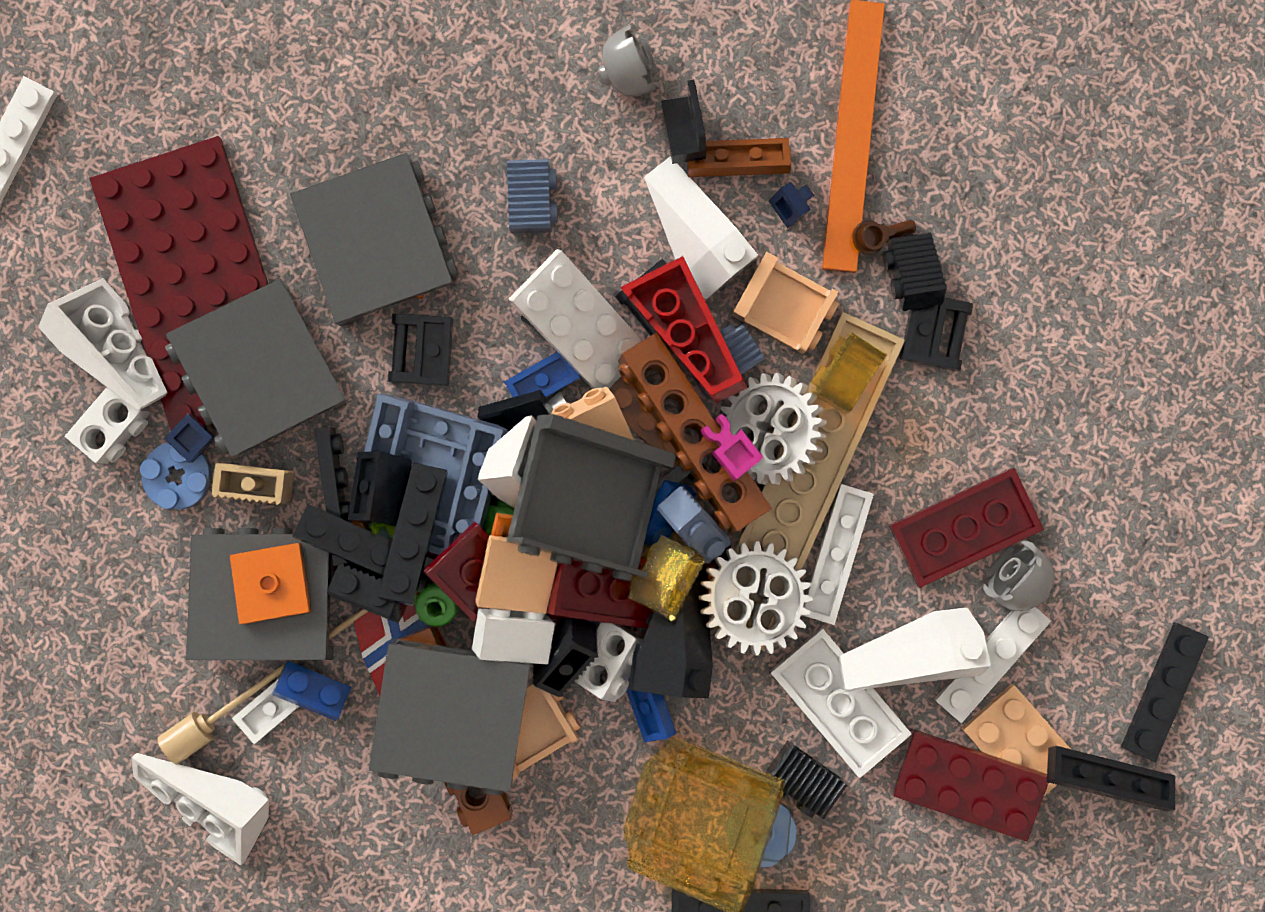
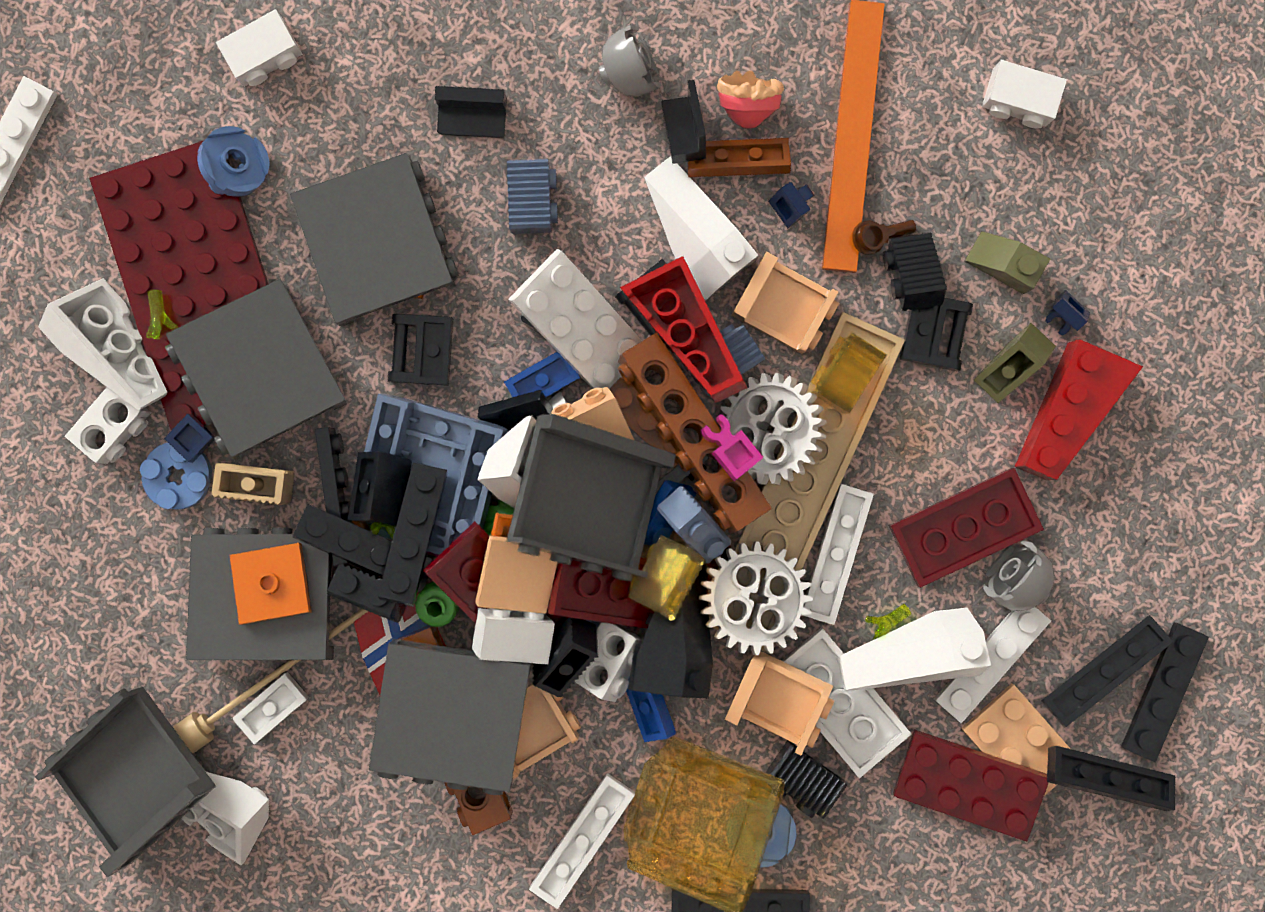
blue plate [272,661,351,721] -> none
none -> dark grey panel [35,686,216,877]
none -> clear neon green bar [146,290,178,339]
none -> medium blue plate [197,126,270,197]
none -> white brick [216,9,303,87]
none -> black panel [435,86,507,138]
none -> white plate [529,773,635,909]
none -> hair [717,71,784,129]
none -> light nougat panel [725,651,835,756]
none -> clear neon green bar [865,603,911,640]
none -> olive slope [965,231,1050,294]
none -> olive slope [974,323,1056,403]
none -> white brick [982,60,1067,129]
none -> red wedge [1015,339,1143,480]
none -> black plate [1042,615,1174,728]
none -> dark blue tile [1045,290,1090,336]

